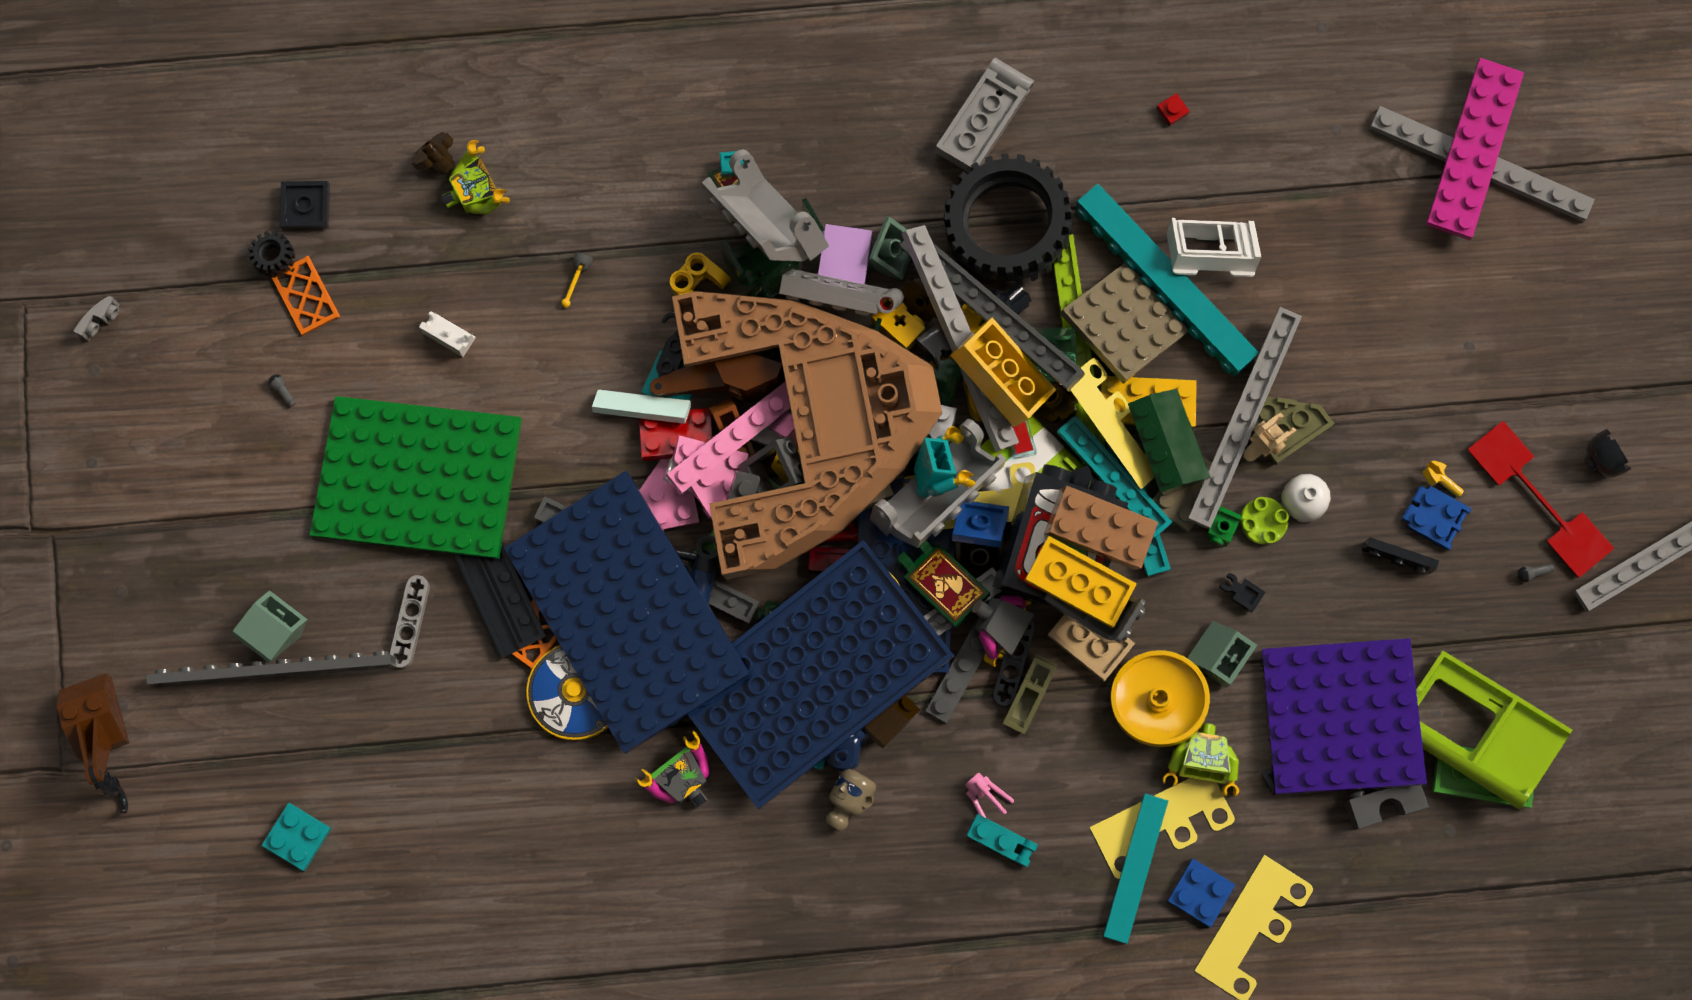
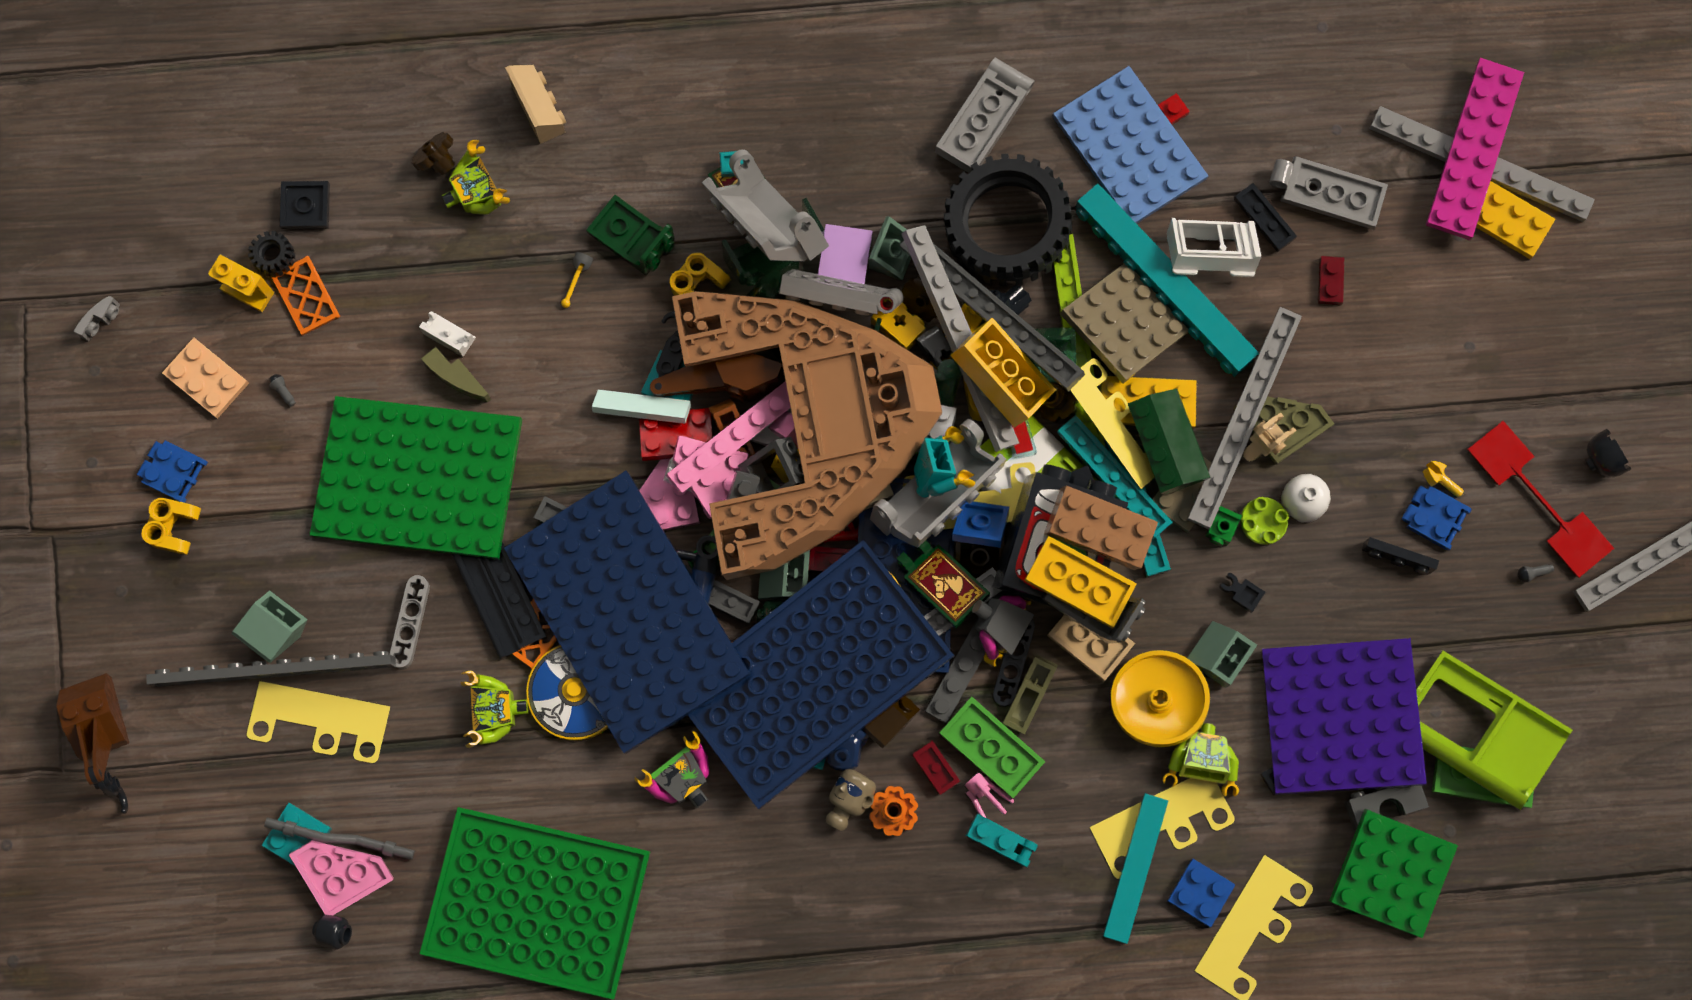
none -> blue plate [137,440,208,503]
none -> yellow piece [141,498,201,555]
none -> light nougat plate [162,338,249,419]
none -> yellow panel [208,255,274,312]
none -> light yellow piece [247,681,390,763]
none -> dark grey bar [264,817,415,860]
none -> bright pink plate [289,840,394,915]
none -> black head [312,915,352,950]
none -> green plate [420,807,651,1000]
none -> olive slope [421,347,491,403]
none -> torso [460,671,528,748]
none -> tan slope [505,65,567,144]
none -> dark green bracket [586,195,675,276]
none -> sand green slope [758,550,810,601]
none -> orange plant [869,786,918,837]
none -> dark red plate [912,740,960,795]
none -> bright green plate [939,696,1045,799]
none -> medium blue plate [1052,66,1208,224]
none -> black plate [1234,183,1297,252]
none -> light grey hinge [1269,157,1388,230]
none -> dark red plate [1318,256,1345,305]
none -> green plate [1329,809,1458,938]
none -> yellow plate [1476,181,1556,260]

